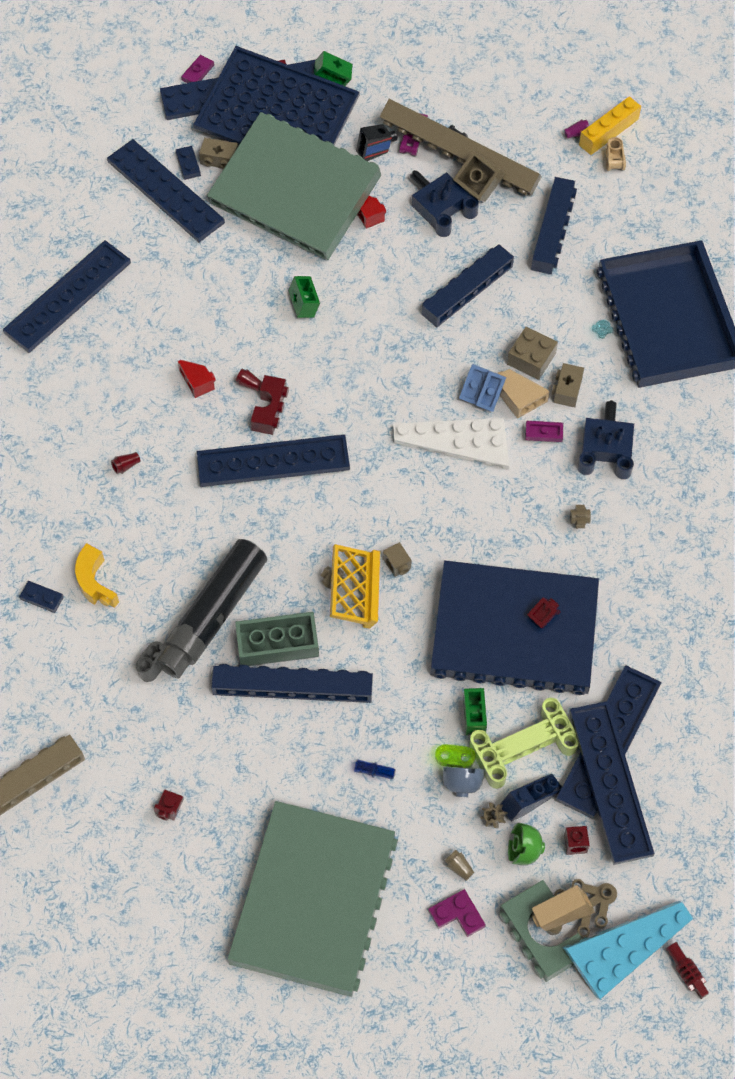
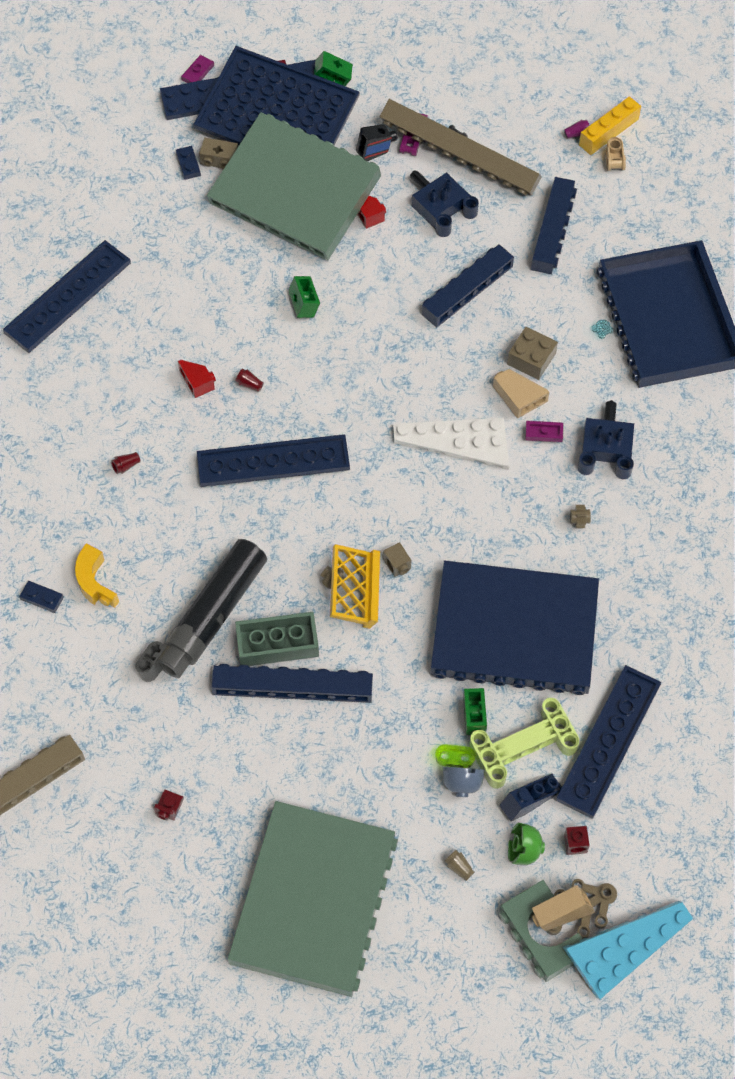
dark blue plate [107,139,225,243] -> none
dark red arch [251,375,289,435] -> none
clear blue axle [354,759,396,779] -> none
magenta plate [428,889,486,937] -> none
dark tan brick [453,151,506,202] -> none
medium blue slope [459,364,506,412] -> none
dark tan gear [480,803,508,828] -> none
dark red bracket [527,597,561,628] -> none
dark tan brick [552,363,584,408] -> none
dark blue plate [569,701,655,865] -> none
dark red hinge [666,942,709,999] -> none

